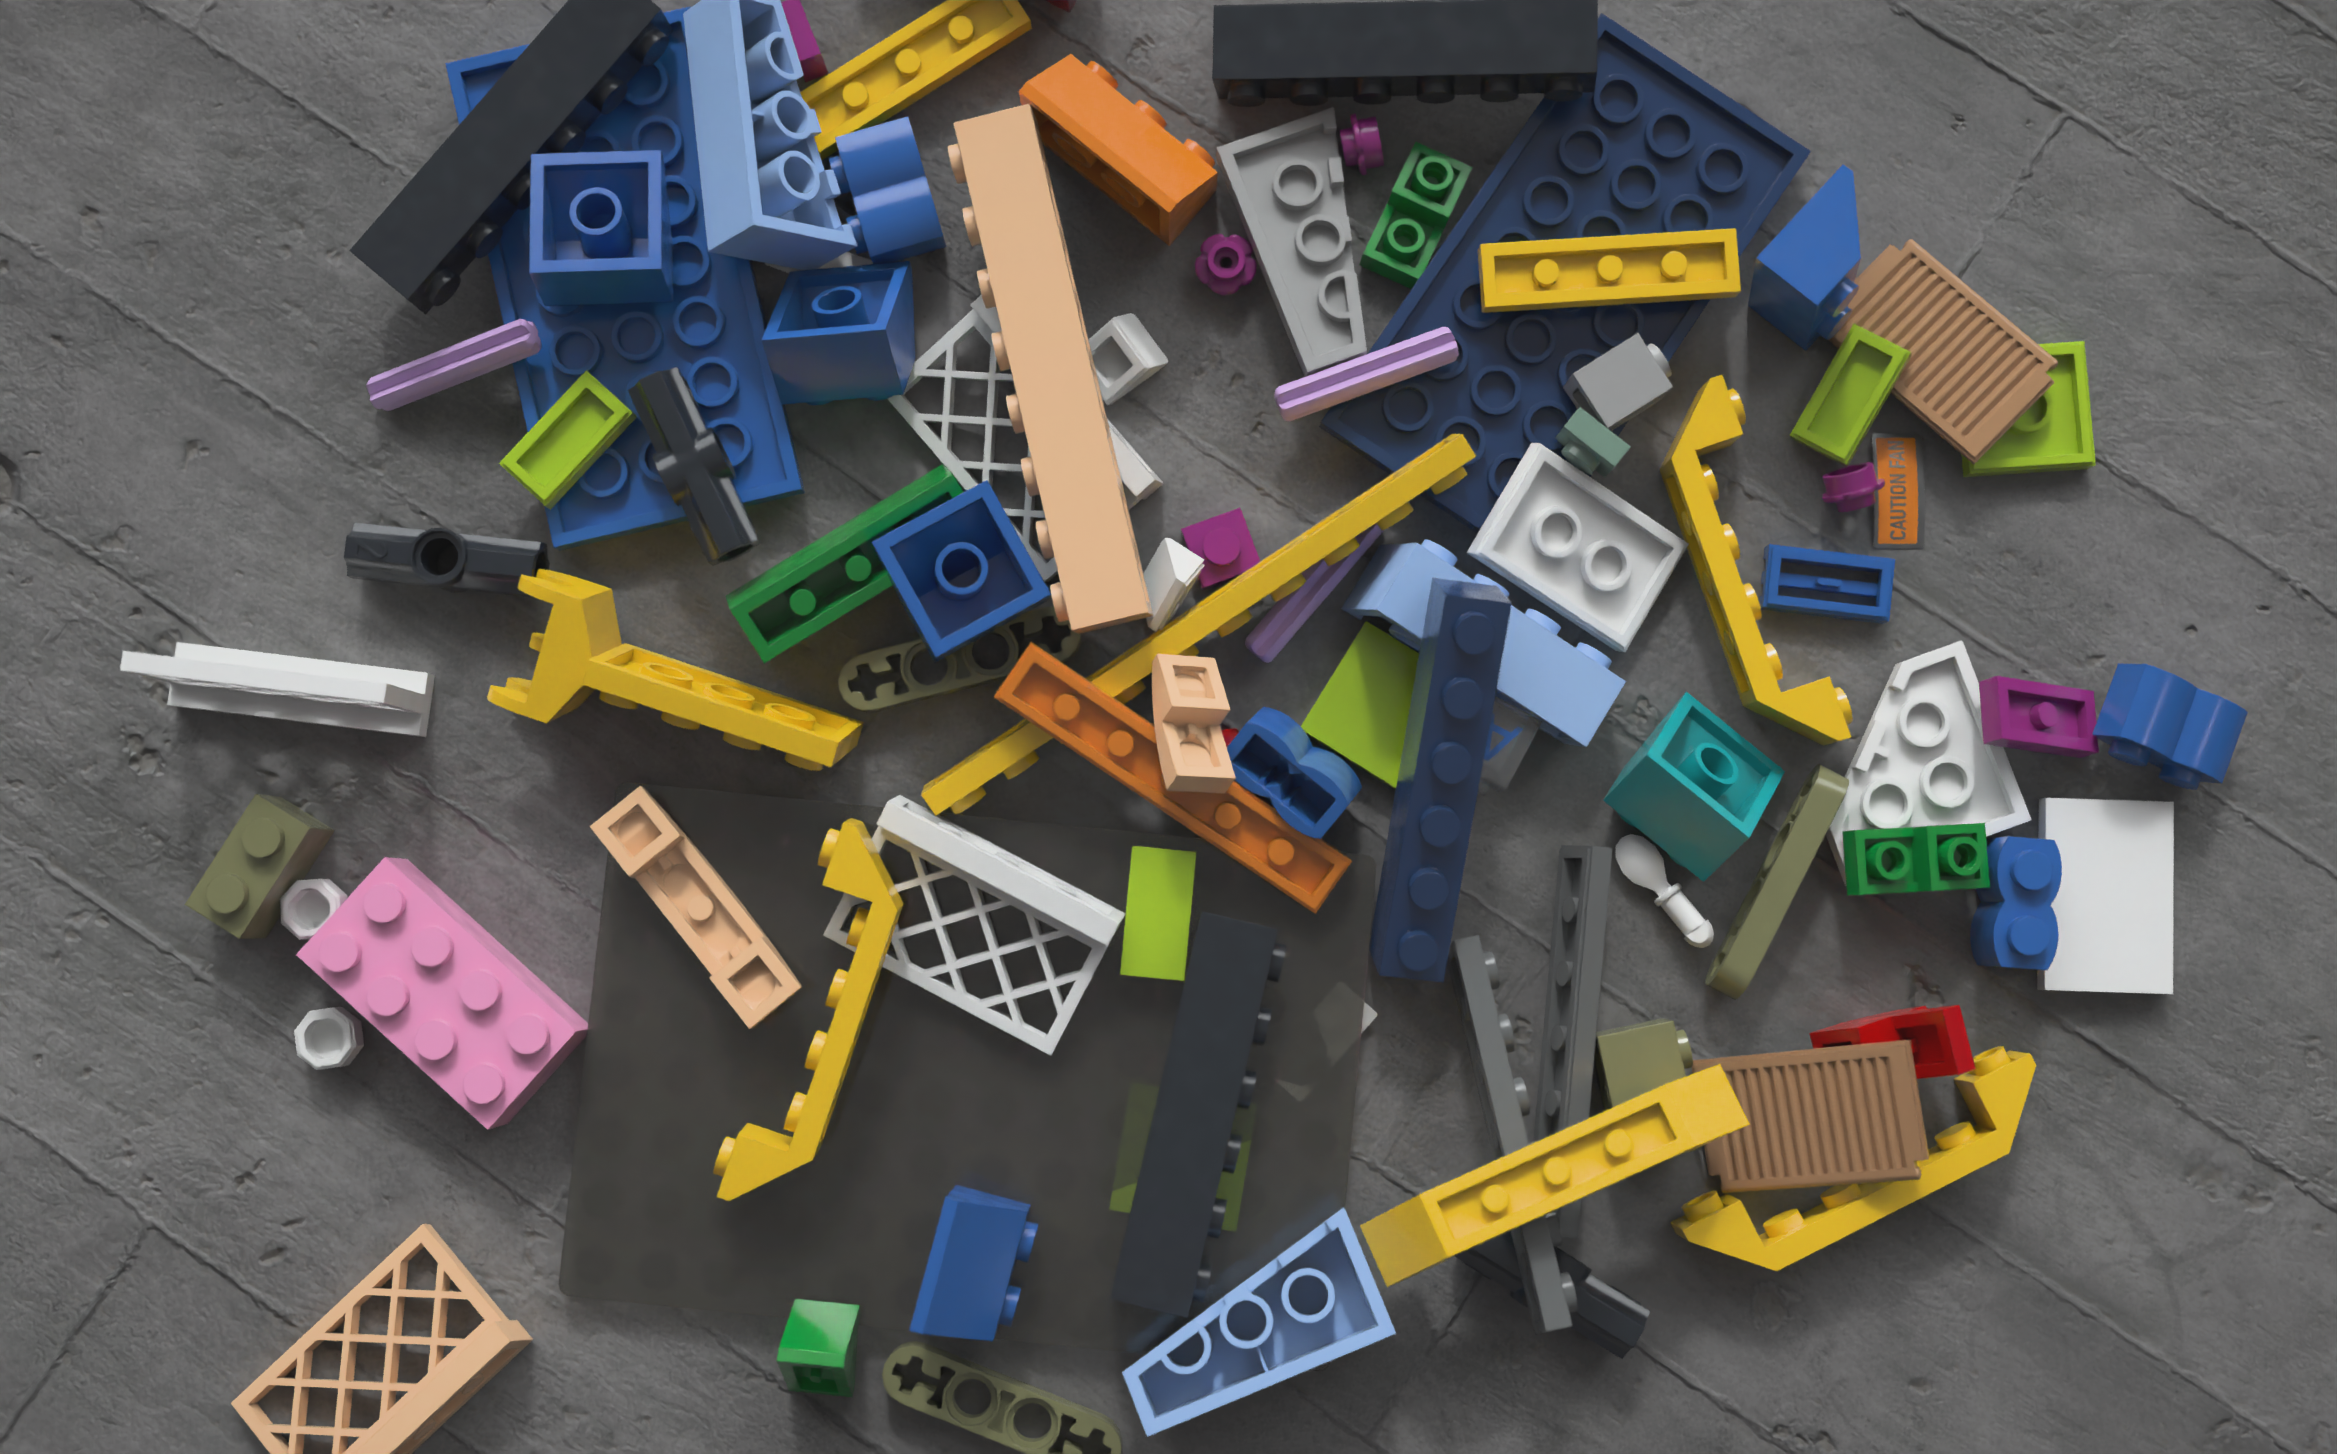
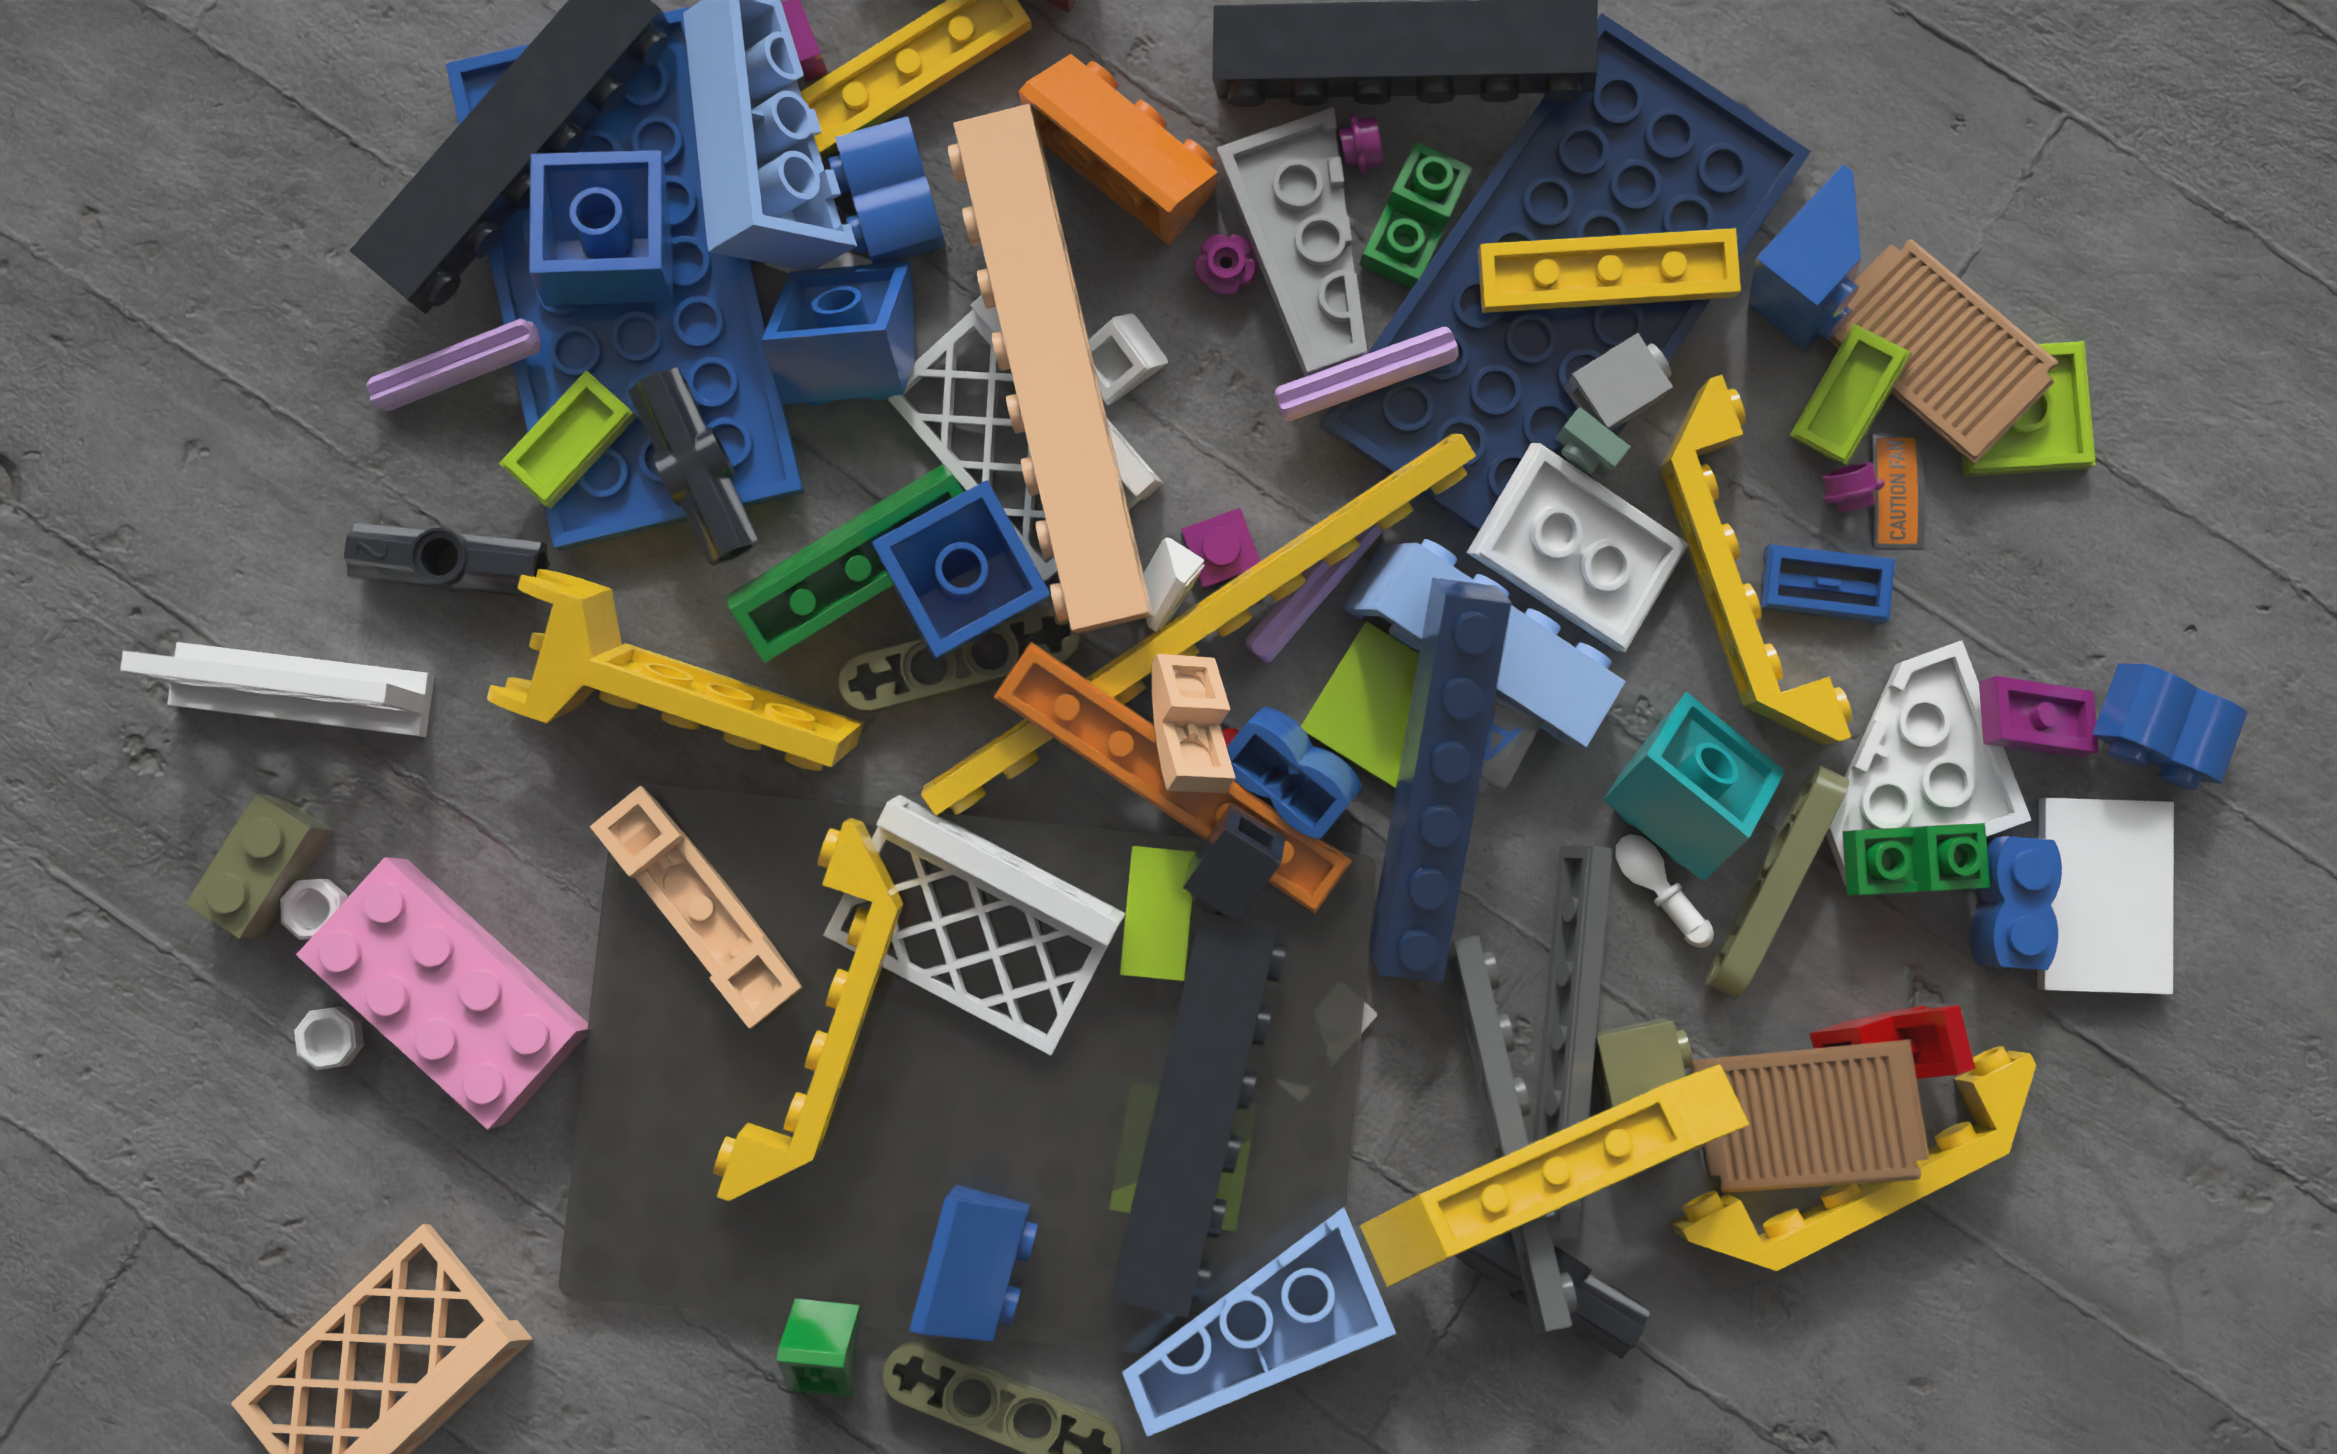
none -> black brick [1183,803,1286,923]

